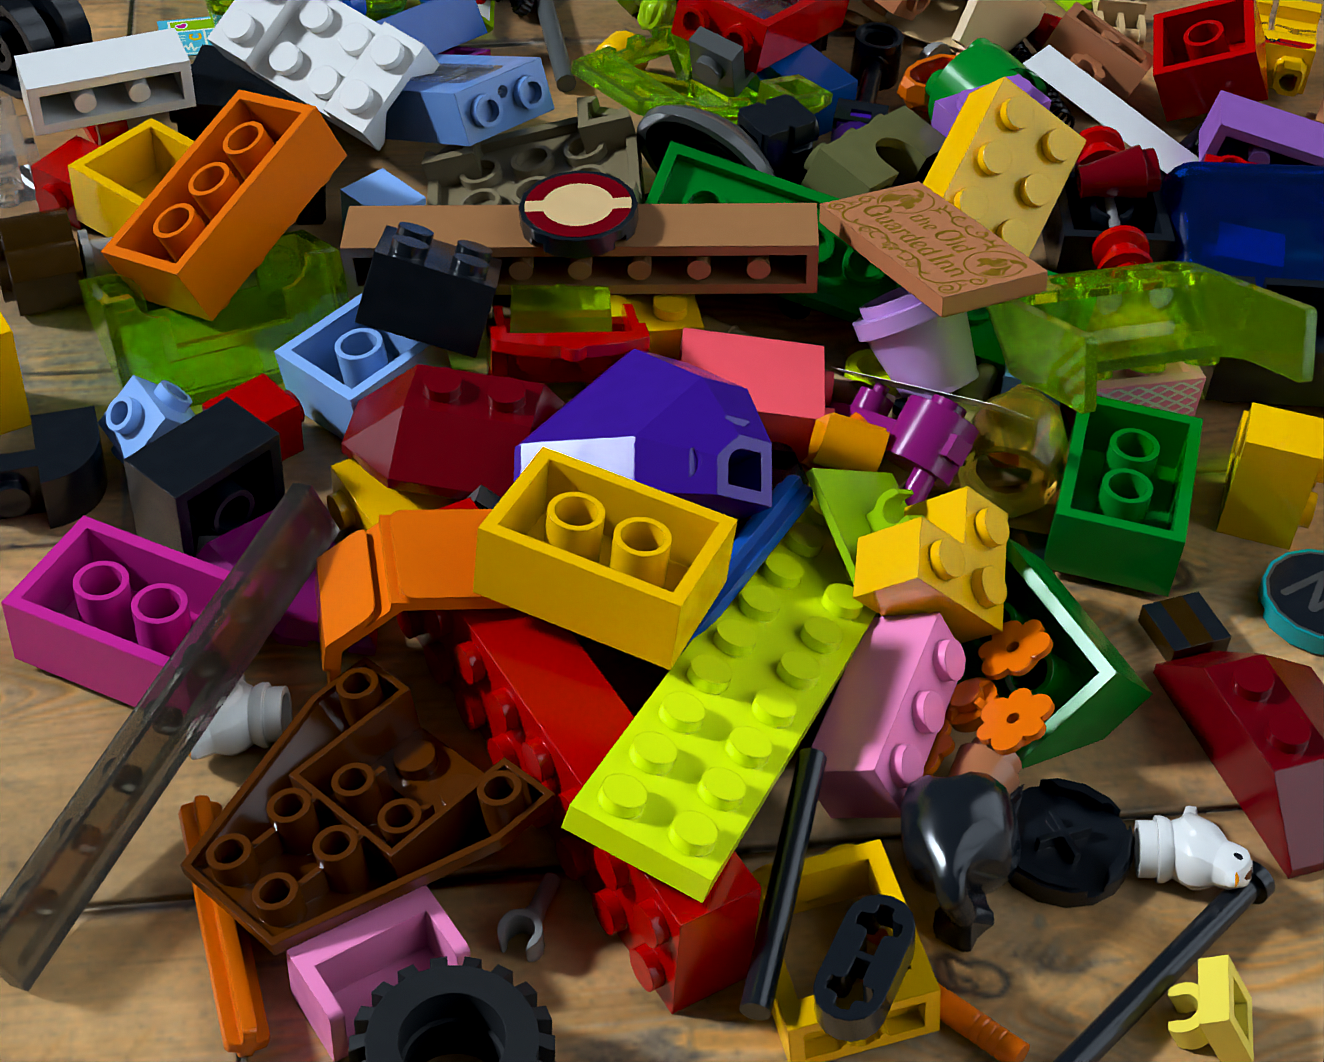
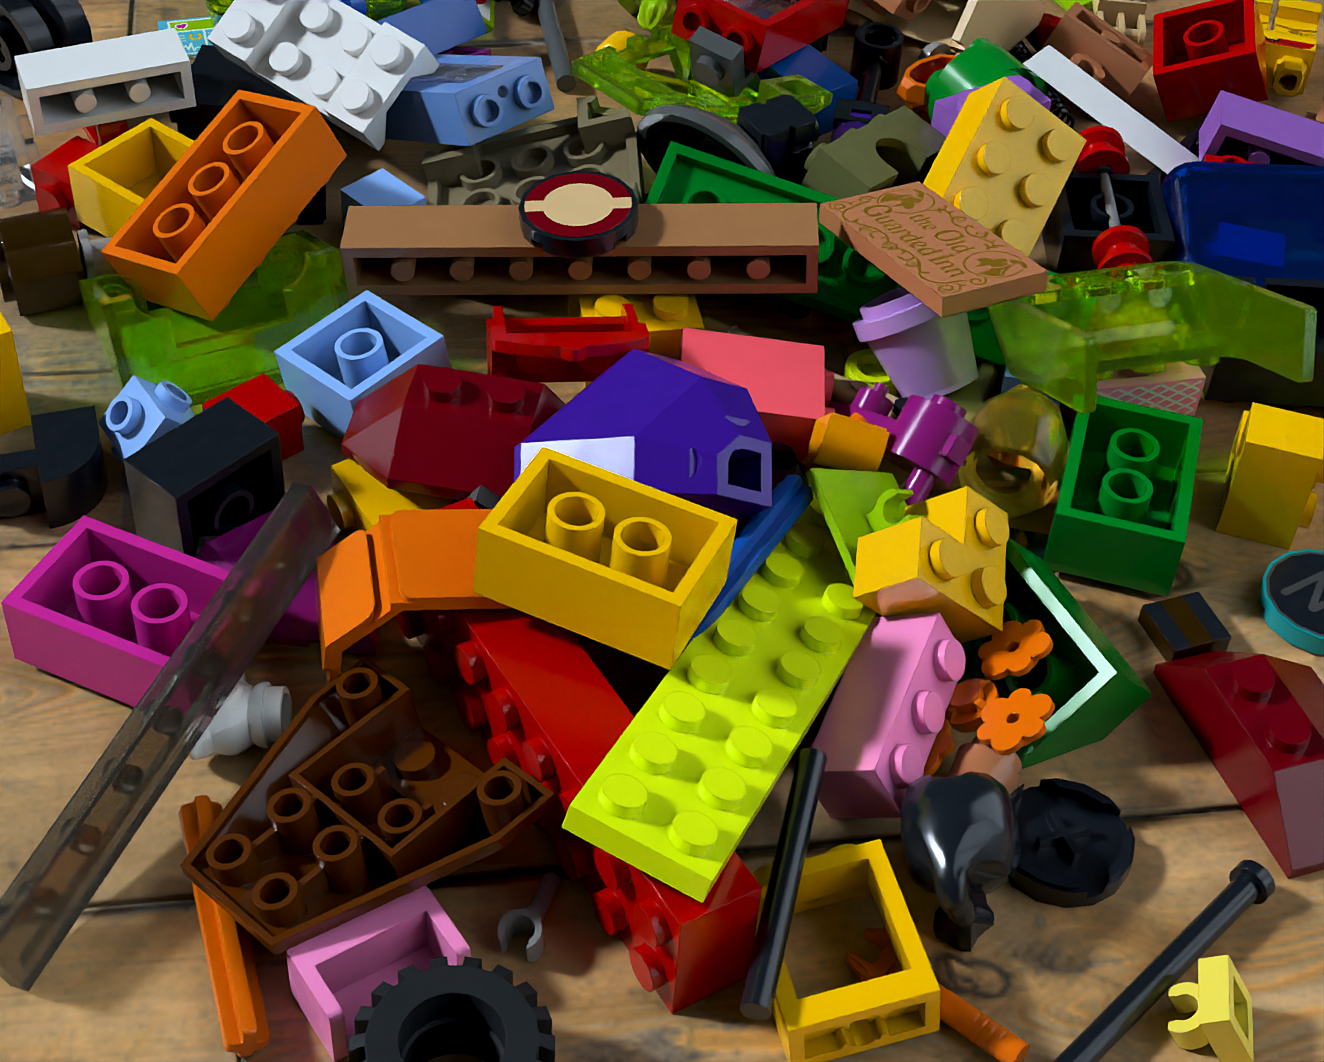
black brick [355,222,503,358] -> none
clear neon green piece [510,283,612,333] -> none
black beam [813,894,916,1042] -> none
white sticker [832,367,1035,420] -> none
dark red cone [1075,145,1161,200] -> none
white animal [1134,806,1253,890] -> none

